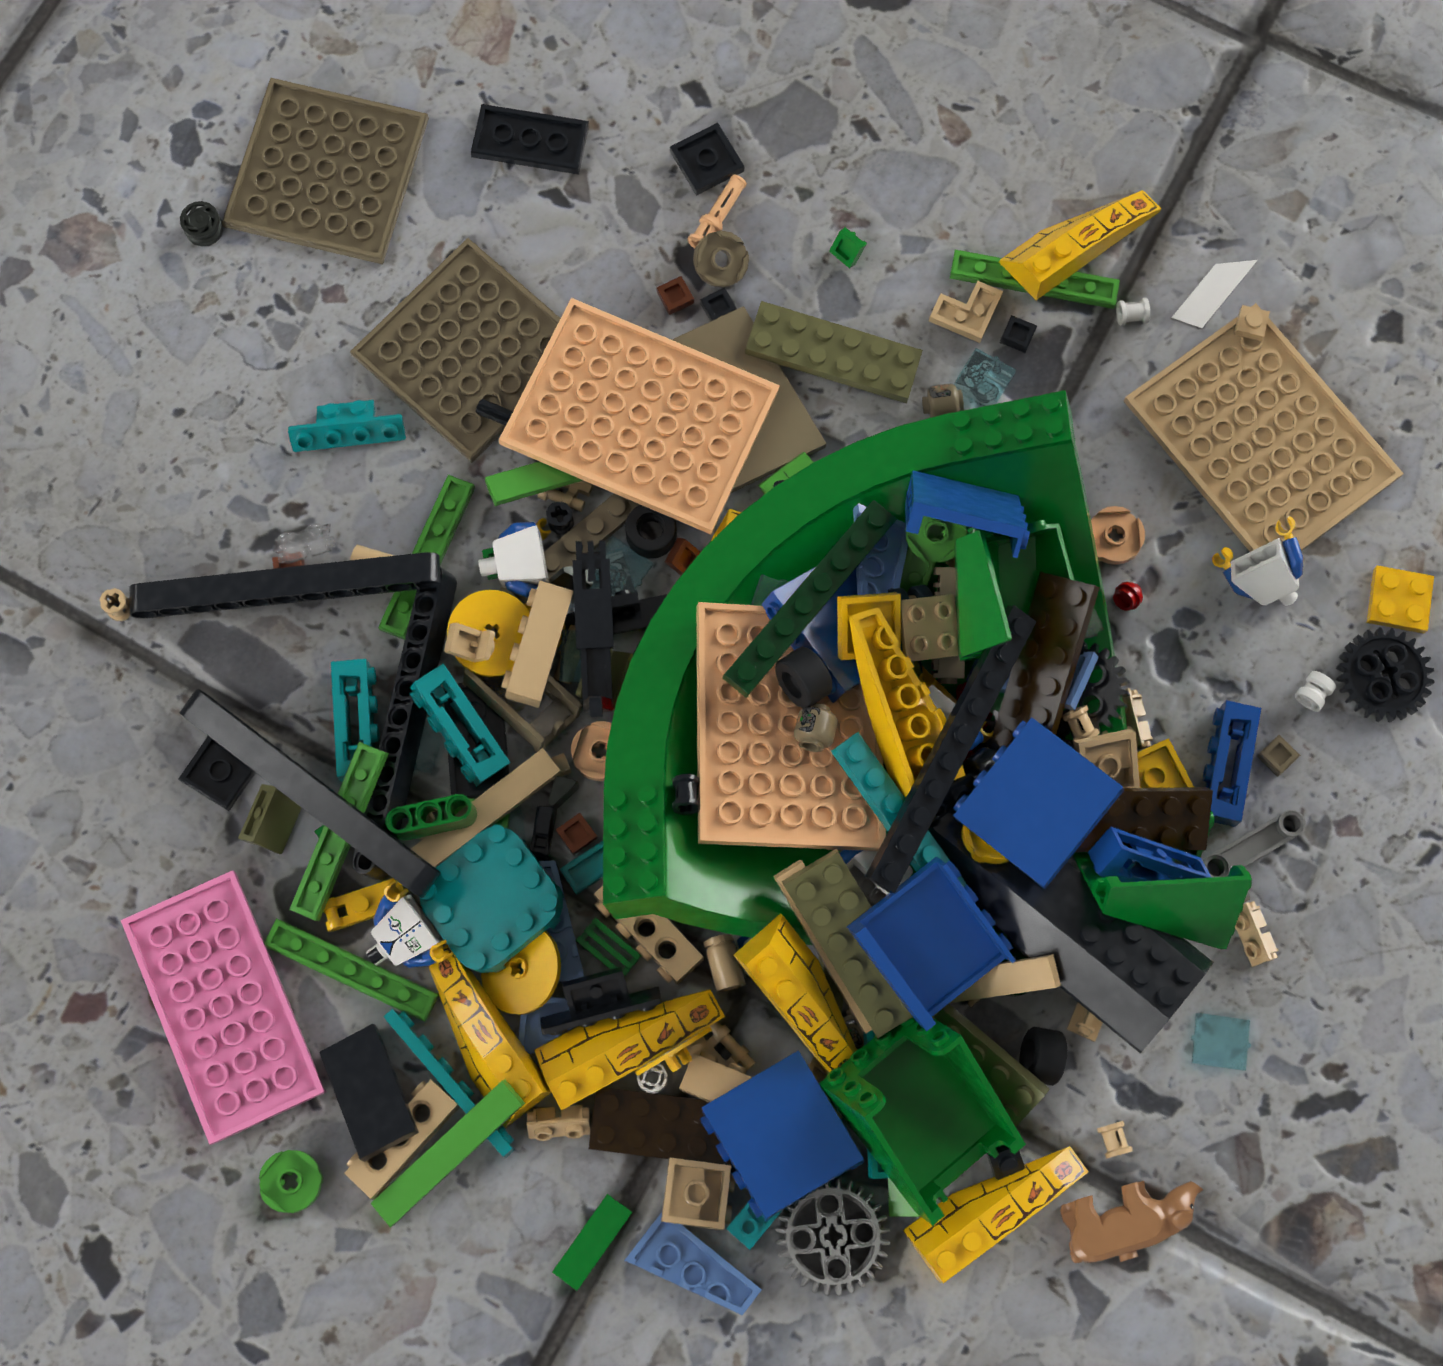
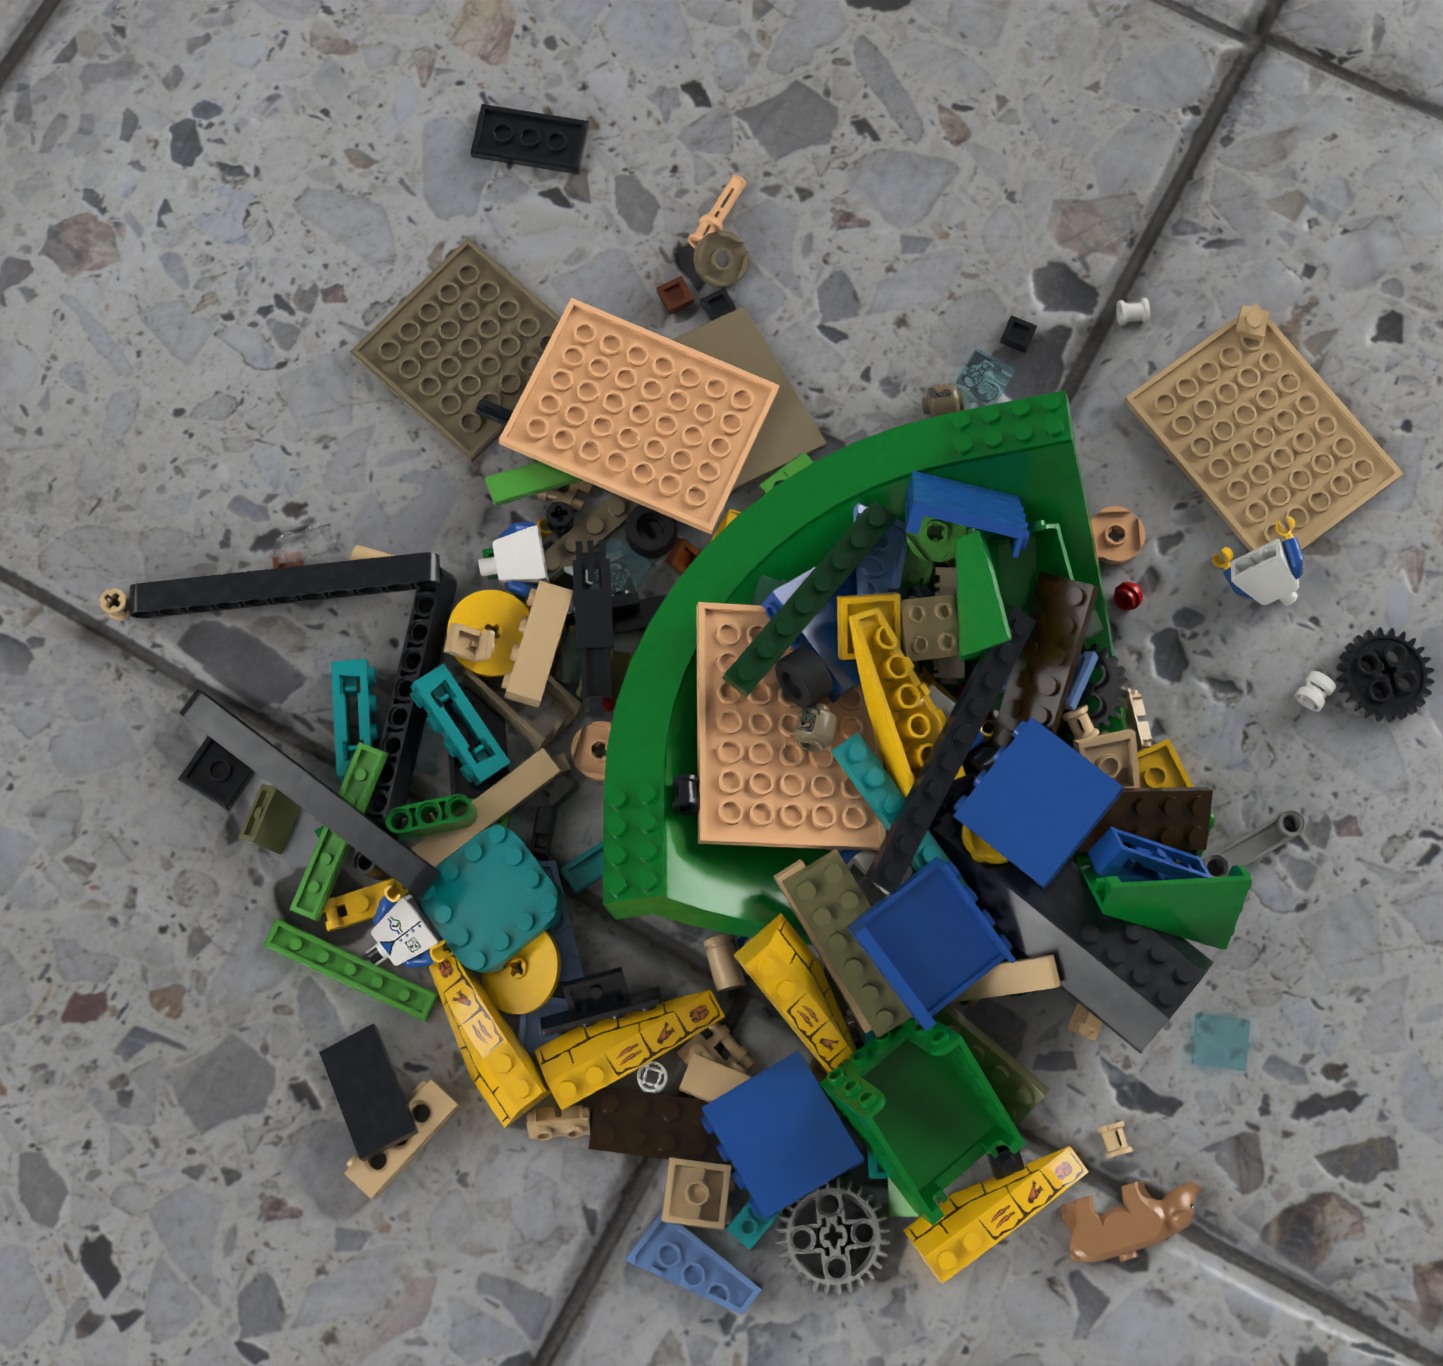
bright pink plate [120,870,326,1145] -> none
pearl dark grey wheel [180,201,223,247] -> none
dark tan tile [222,78,429,264] -> none
bright green plate [259,1150,324,1213] -> none
teal bracket [288,400,406,452] -> none
bright green tile [371,1079,525,1227] -> none
bright green tile [378,474,475,640] -> none
teal plate [383,1009,515,1158] -> none
green tile [552,1194,633,1291] -> none
copper plate [556,813,598,855] -> none
green tile [576,917,642,977] -> none
tan brick [594,886,704,985] -> none
yellow piece [636,1027,712,1076] -> none
black plate [670,123,745,196] -> none
olive plate [745,301,923,404] -> none
green tile [829,227,867,269] -> none
tan plate [929,281,1003,343] -> none
bright green tile [949,249,1120,309] -> none
yellow wedge [999,190,1161,300] -> none
black tyre [1019,1026,1068,1086] -> none
white sticker [1171,260,1258,328] -> none
blue brick [1202,700,1262,827] -> none
tan hinge [1235,901,1278,967] -> none
dark tan tile [1257,735,1301,777] -> none
yellow plate [1366,565,1434,634] -> none

